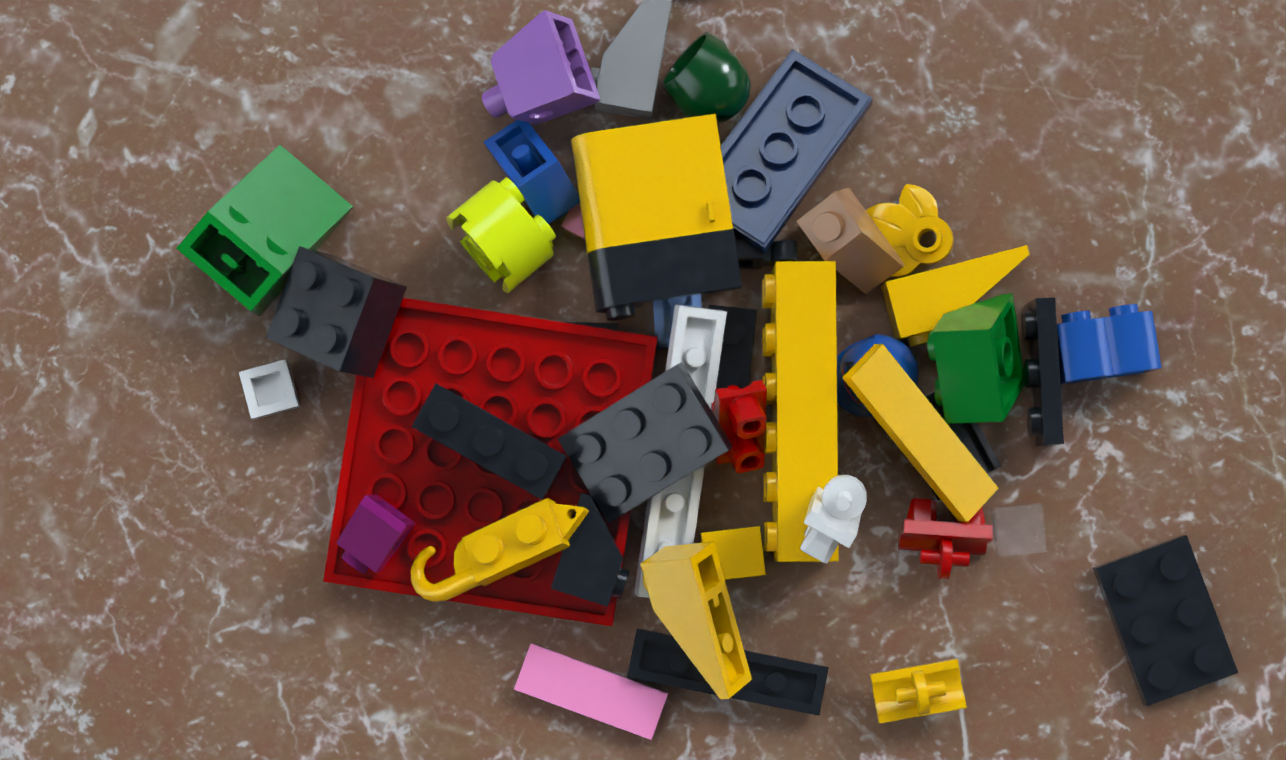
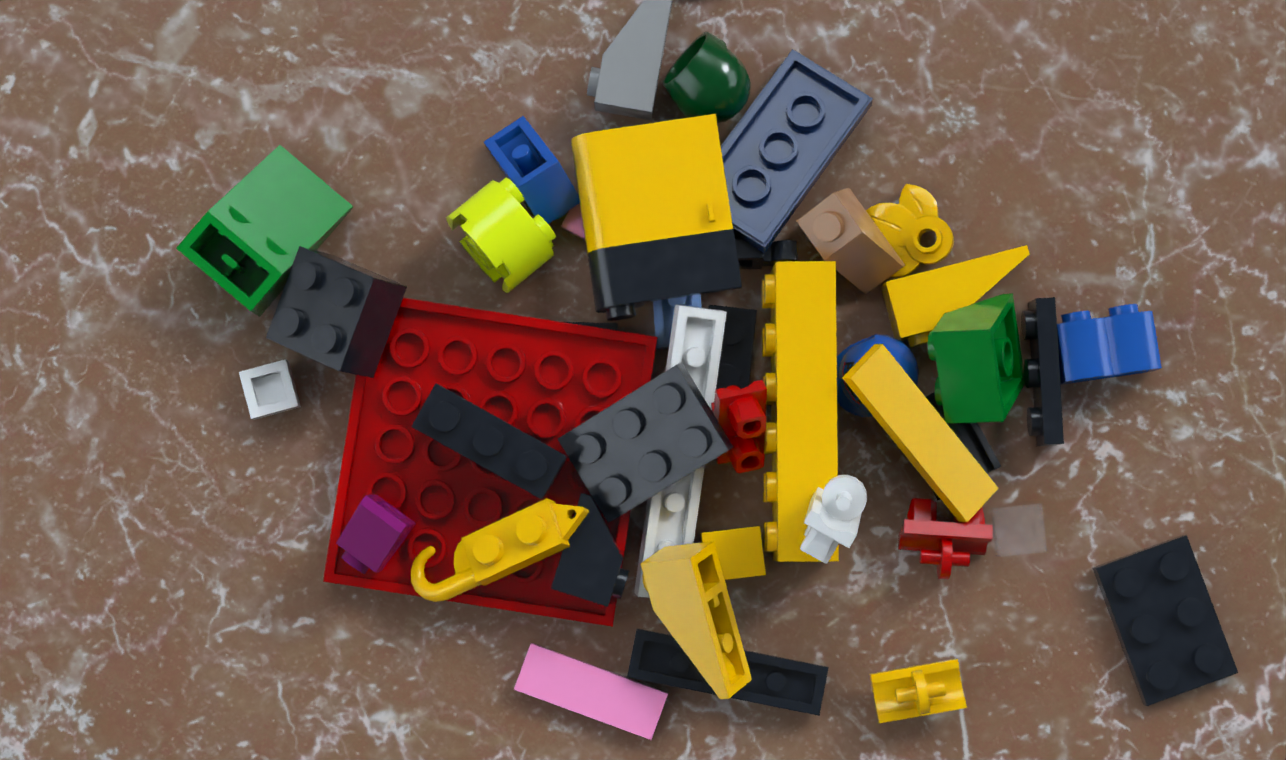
medium lavender torso [482,10,601,124] -> none

